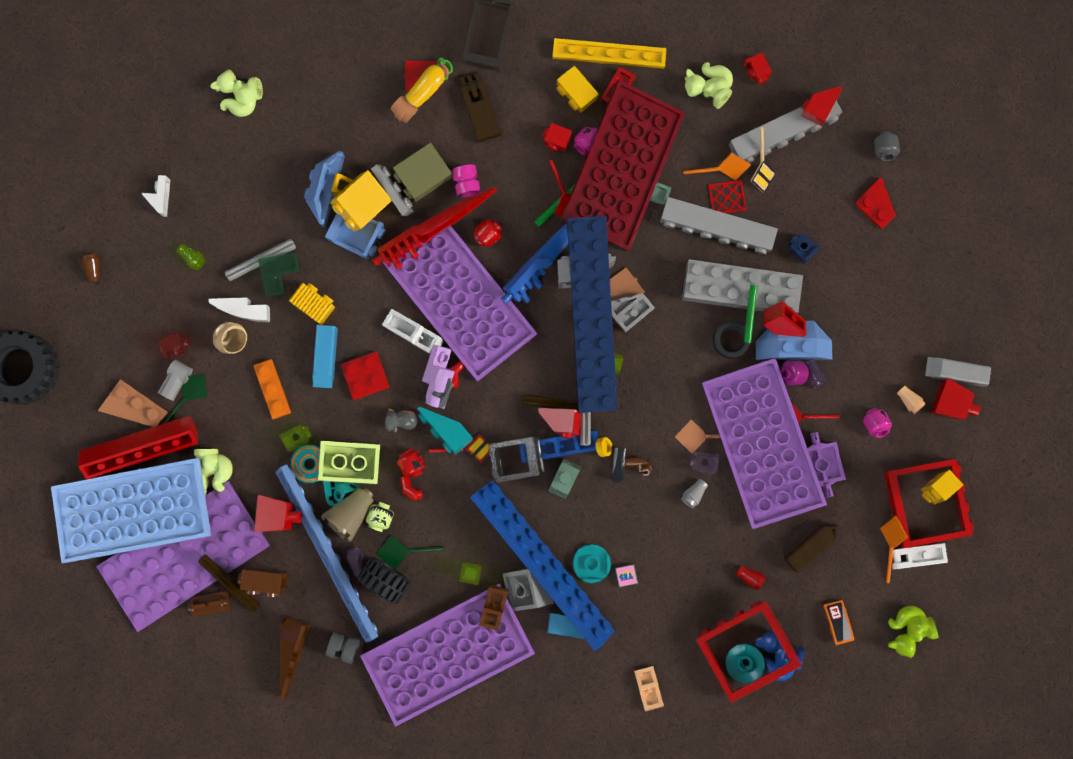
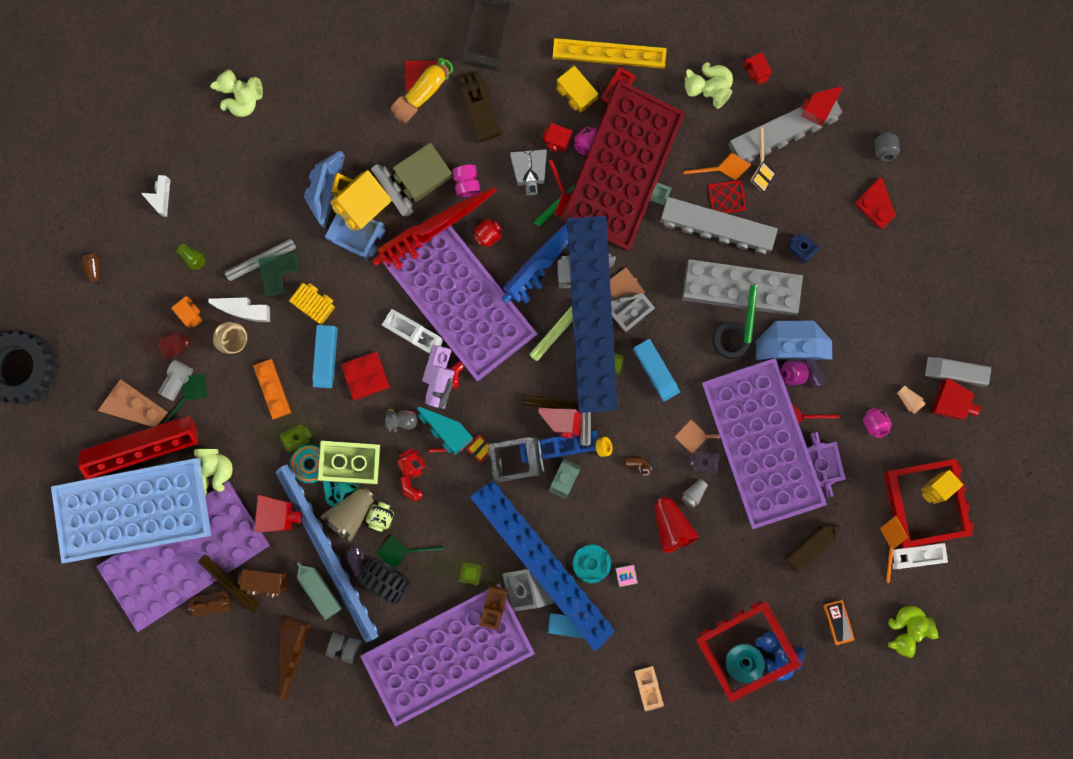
black bar [612,448,626,483] -> none
red cone [736,565,766,591] -> none
red slope [763,301,806,337] -> none
none -> orange brick [172,296,202,328]
none -> sand green piece [297,562,342,620]
none -> light grey torso [510,150,547,195]
none -> yellowish green axle [530,306,573,361]
none -> dark azure piece [633,339,680,402]
none -> red cone [654,497,699,553]

